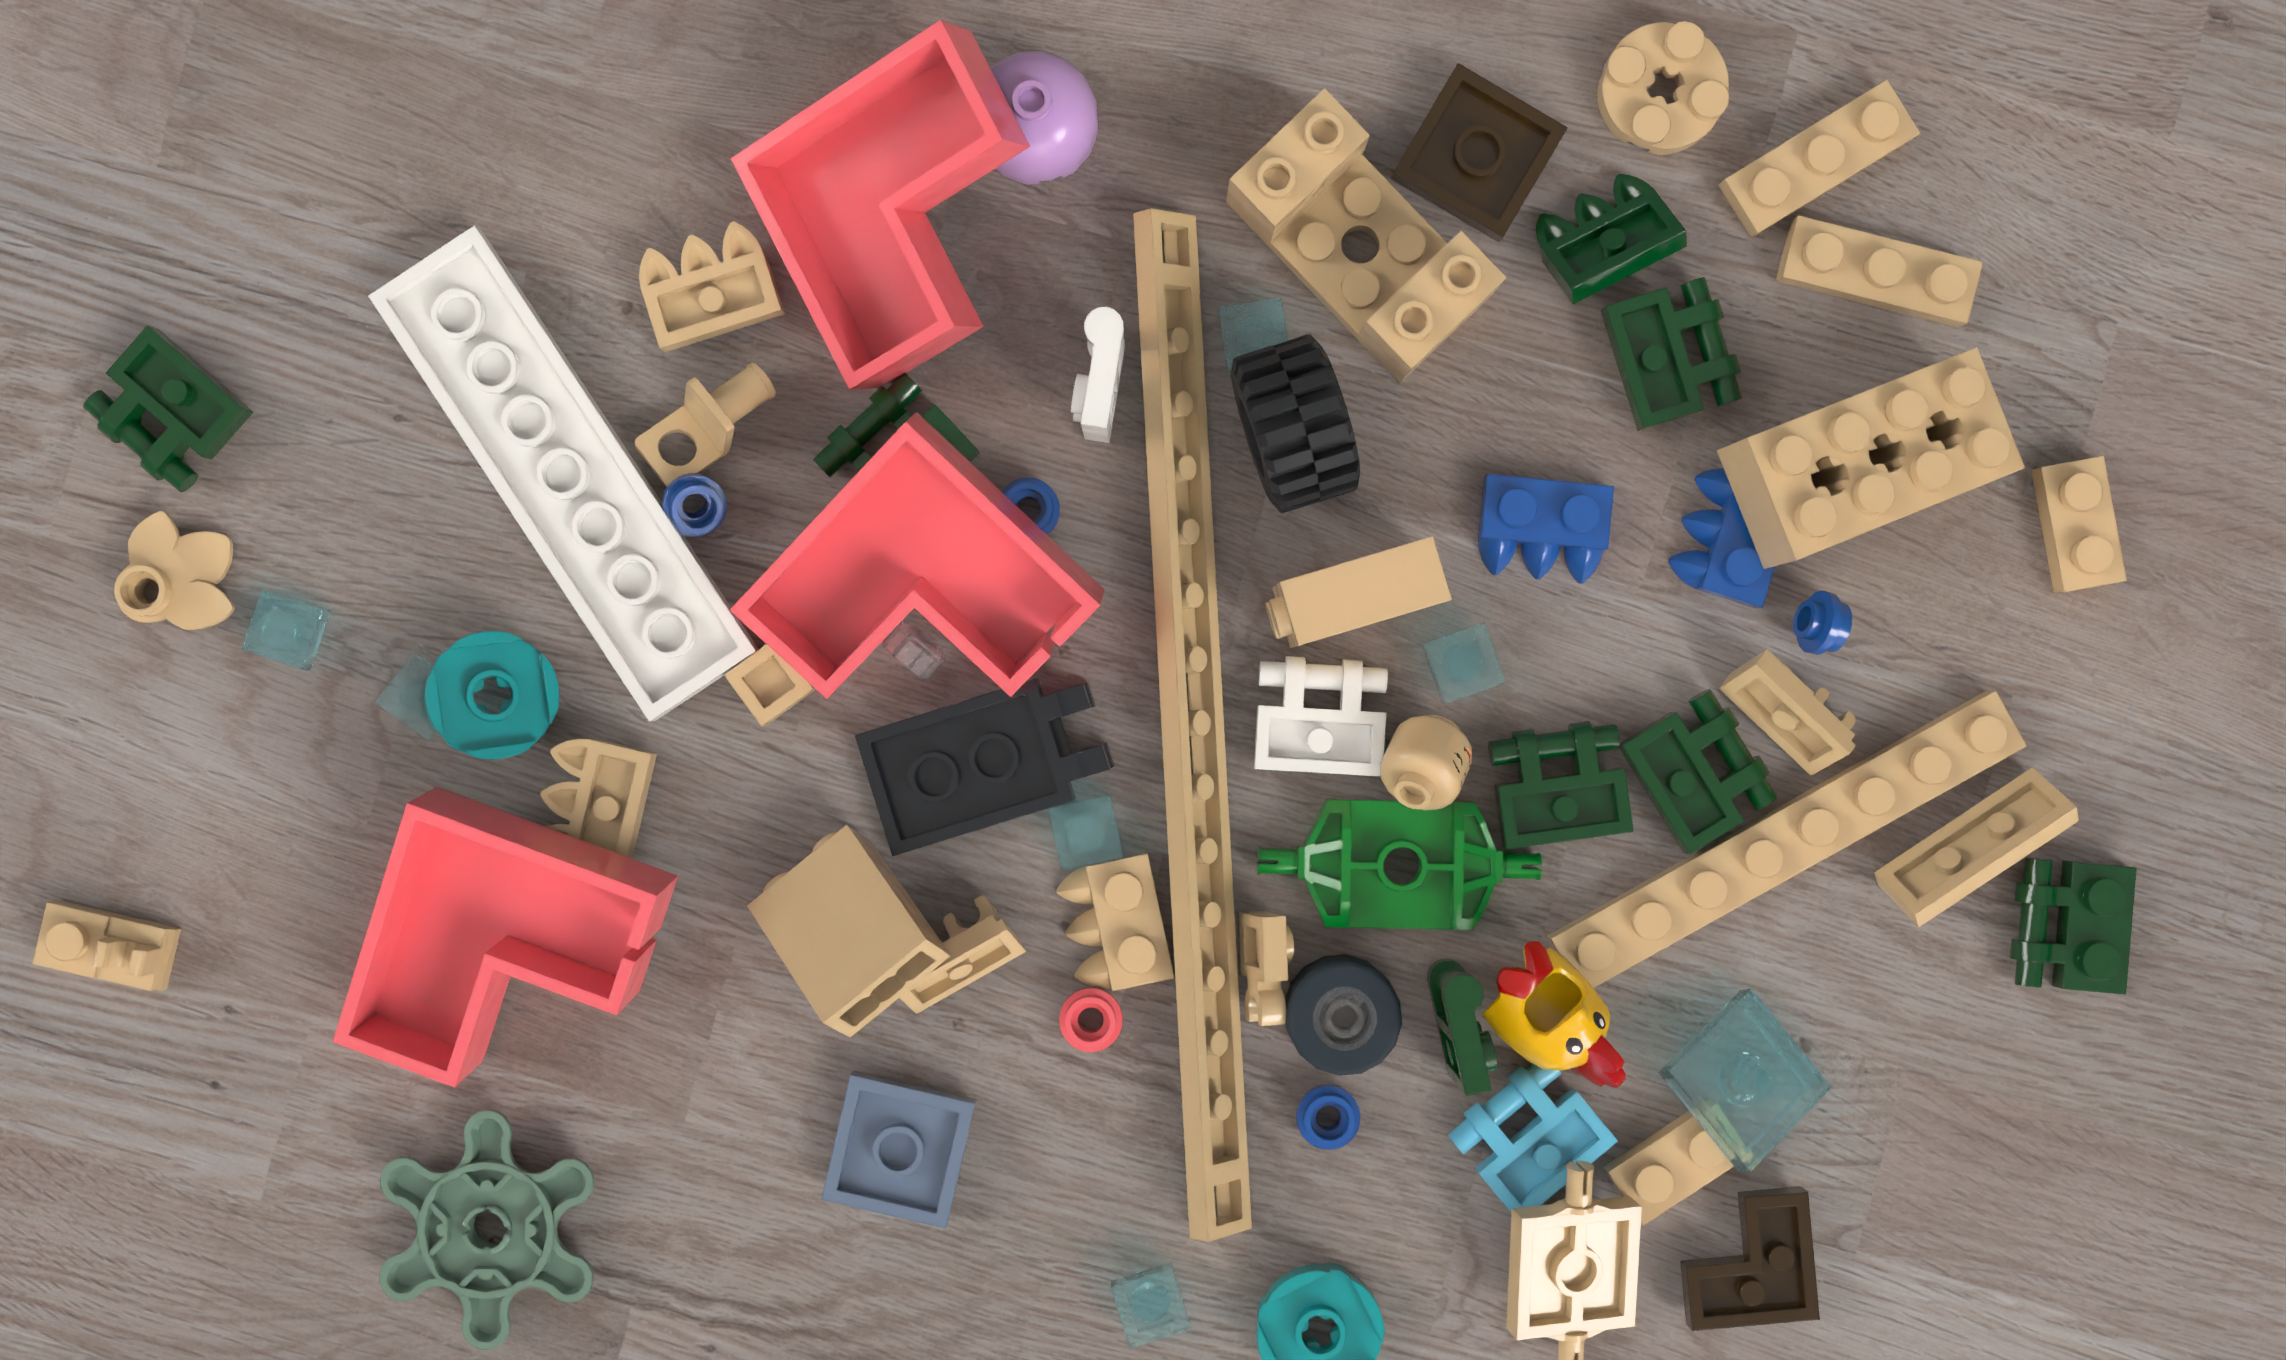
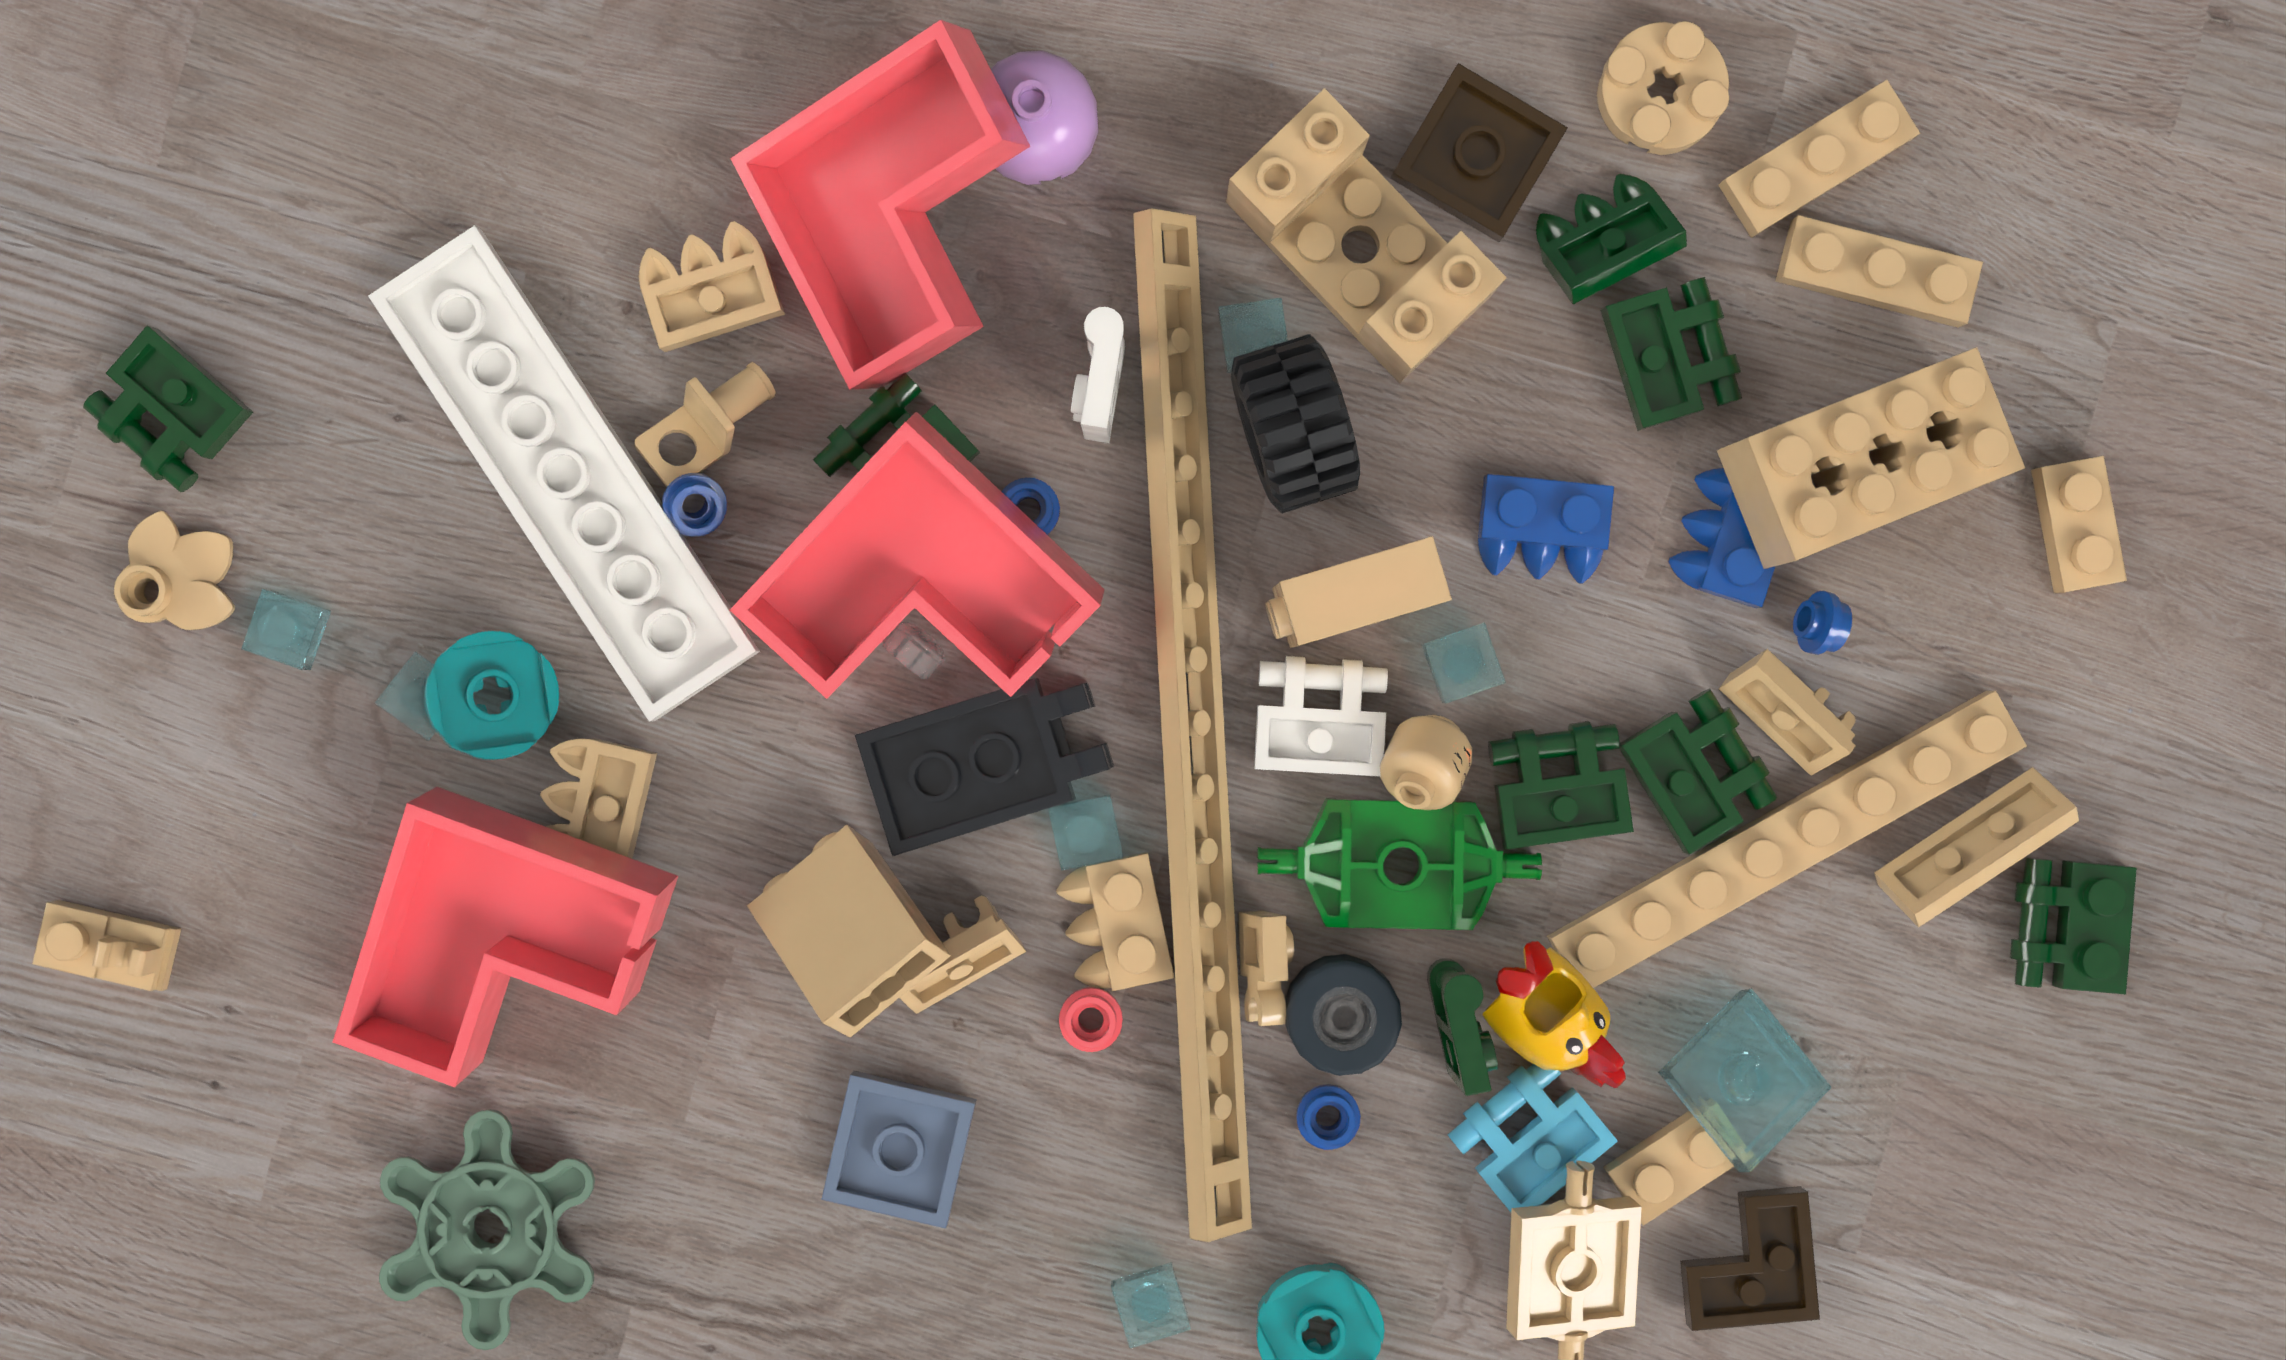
tan plate [724,644,816,727] -> none

